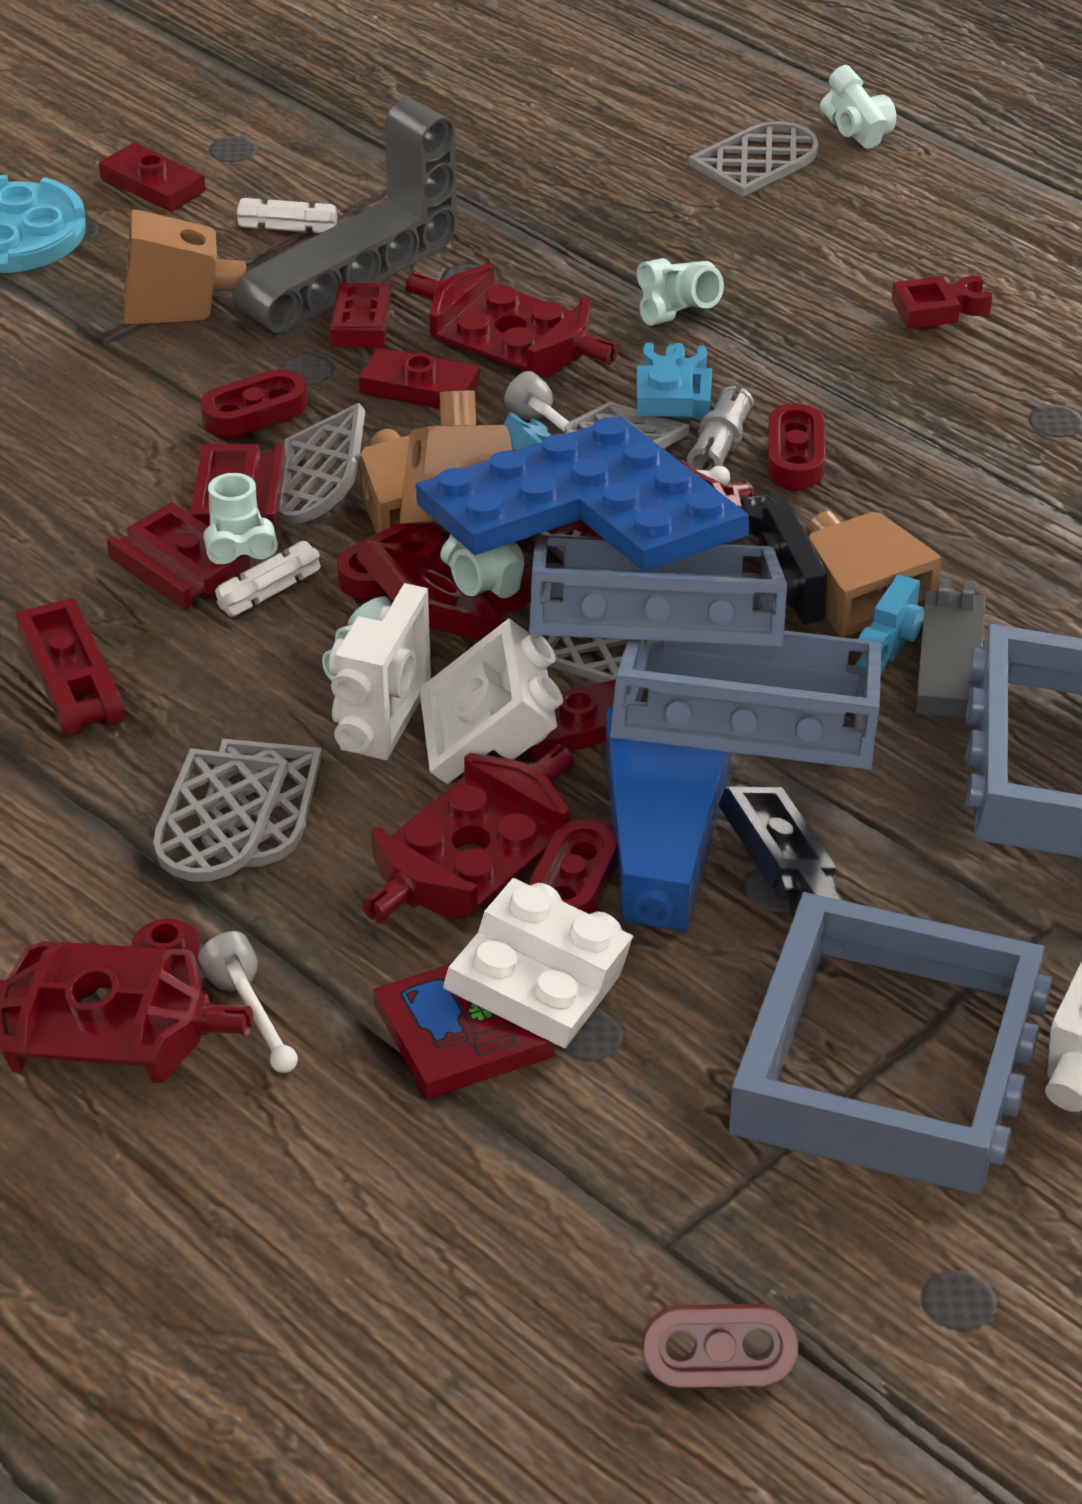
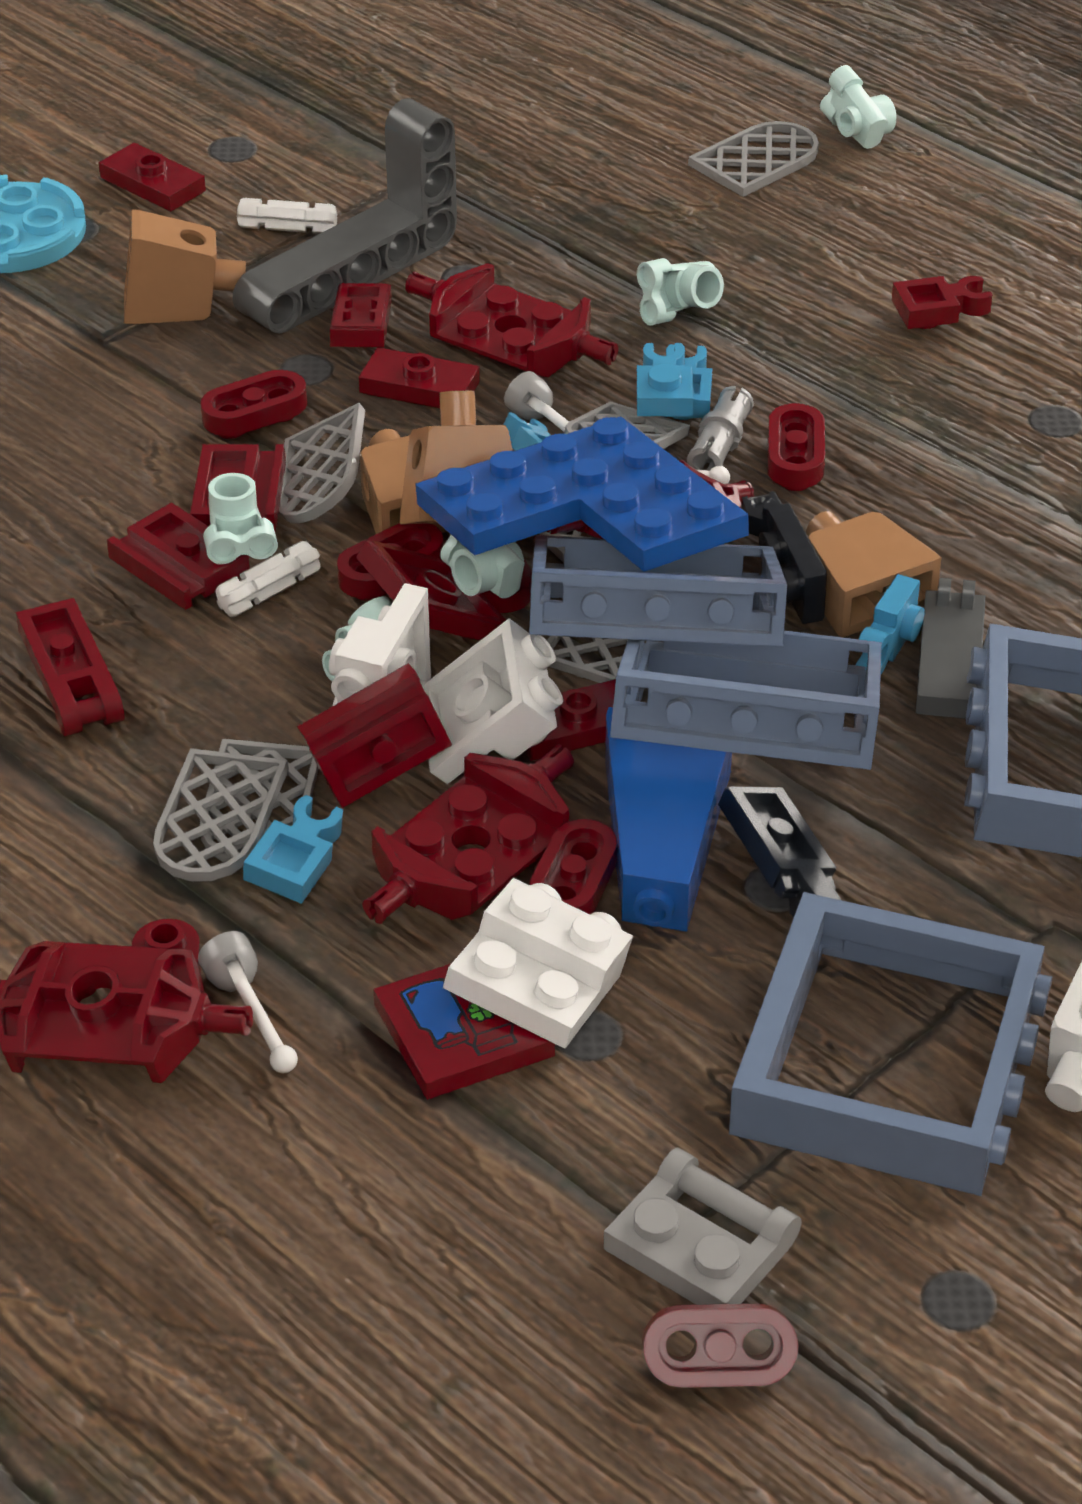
none -> dark azure plate [243,795,343,904]
none -> dark red plate [297,663,452,808]
none -> light grey plate [604,1147,802,1305]

